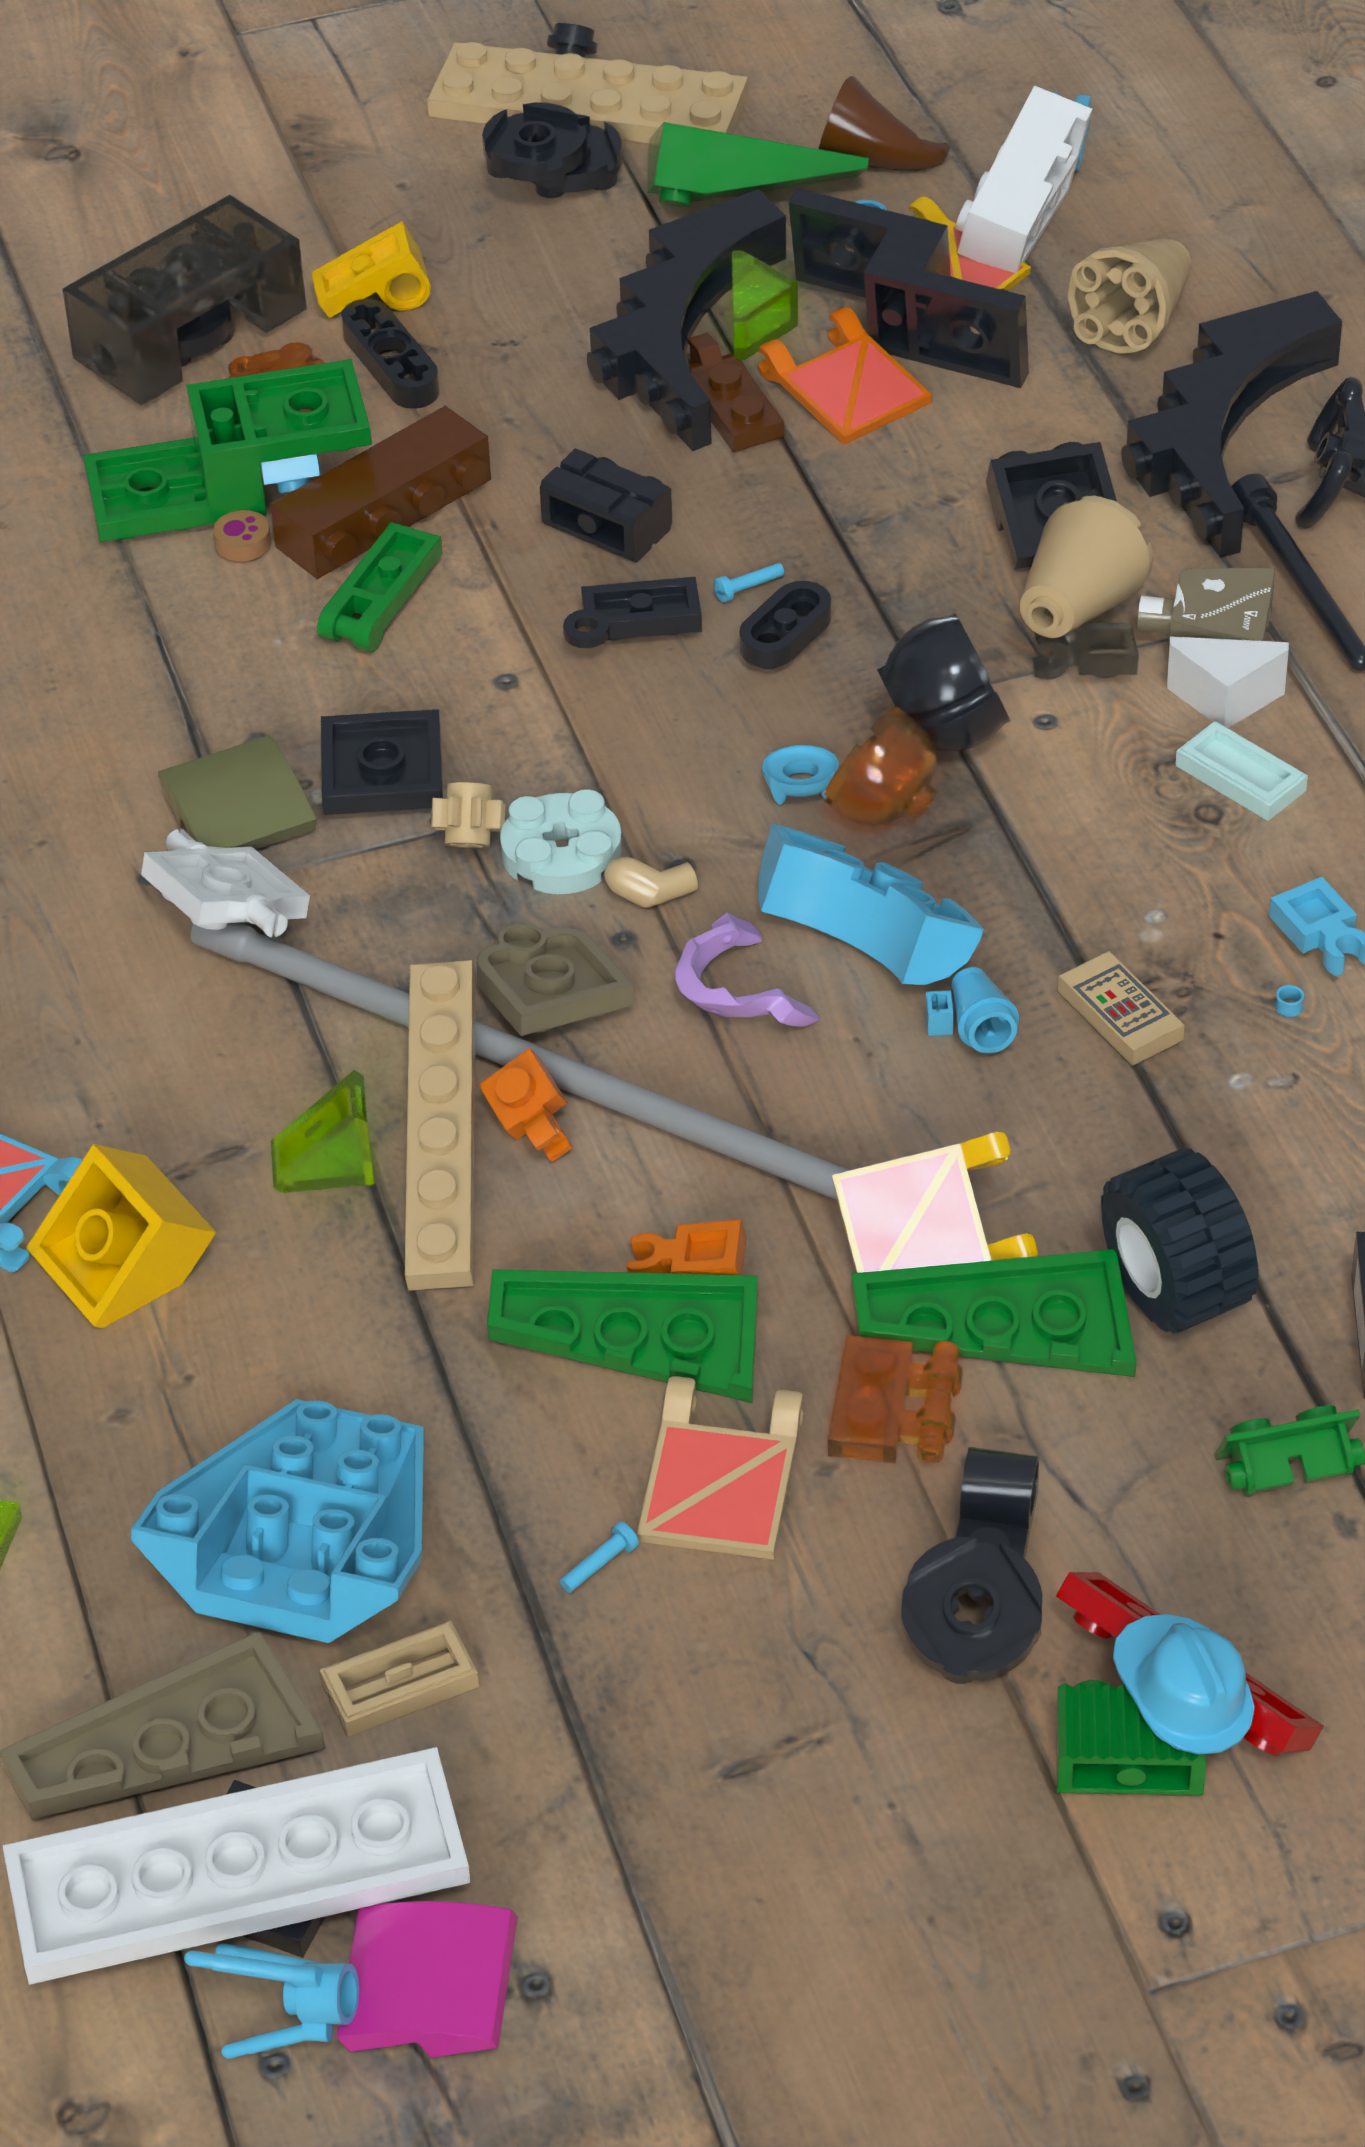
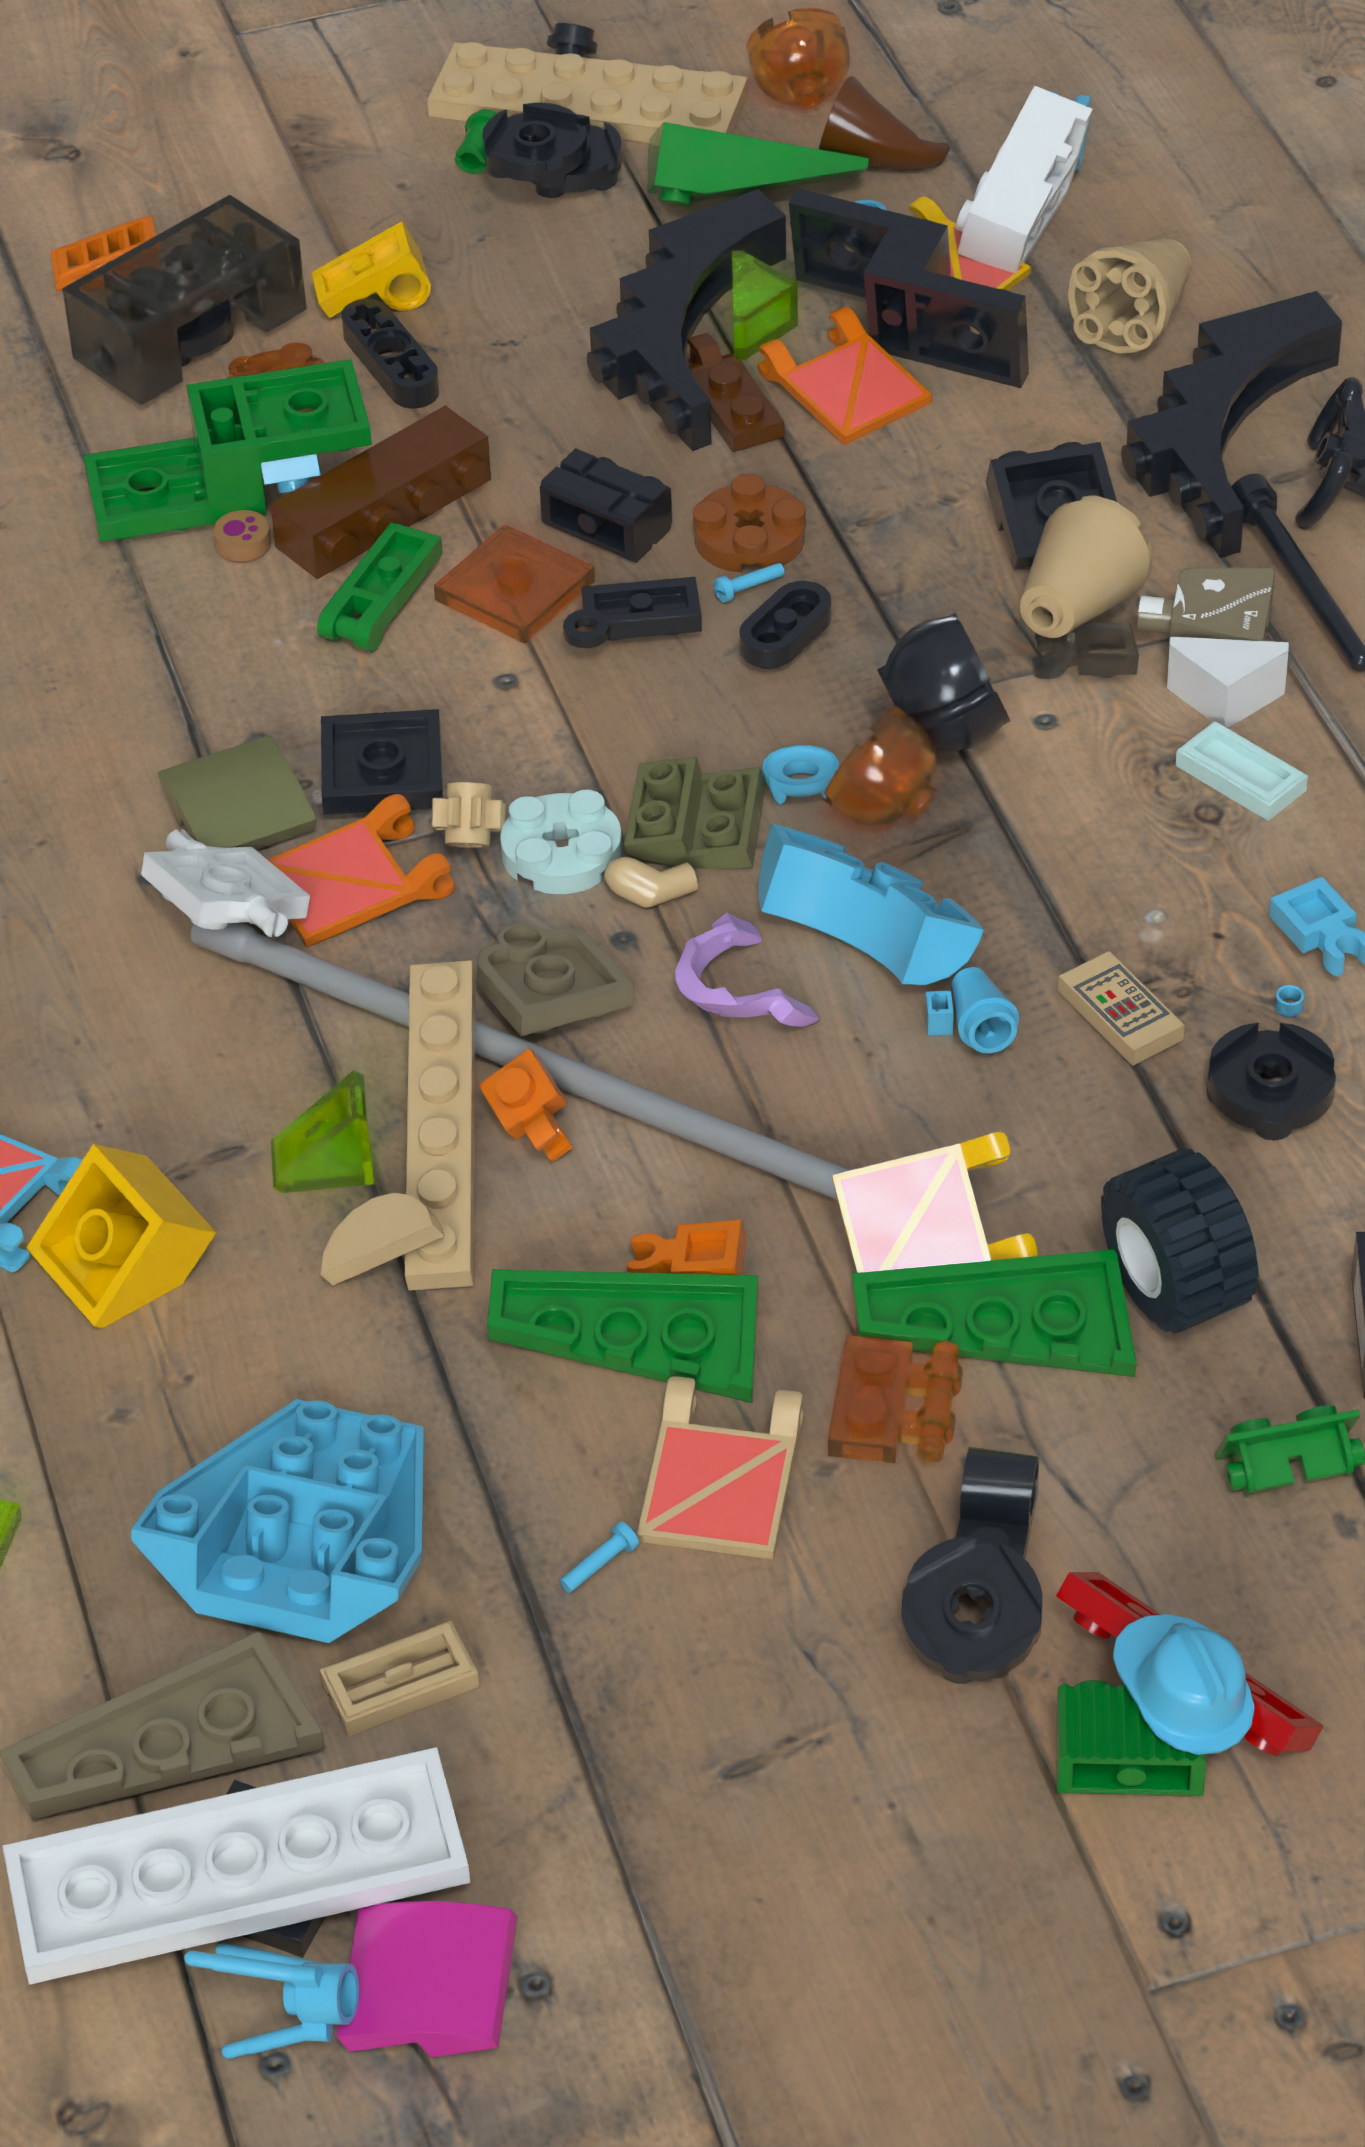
none -> orange slope [50,216,162,291]
none -> flag [267,794,455,948]
none -> tan tile [320,1193,445,1286]
none -> clear orange plate [434,524,595,643]
none -> green pin [454,109,497,174]
none -> olive slope [624,757,766,869]
none -> dark orange plate [693,474,806,572]
none -> clear orange cylinder [746,8,850,107]
none -> black plate [1206,1023,1336,1141]

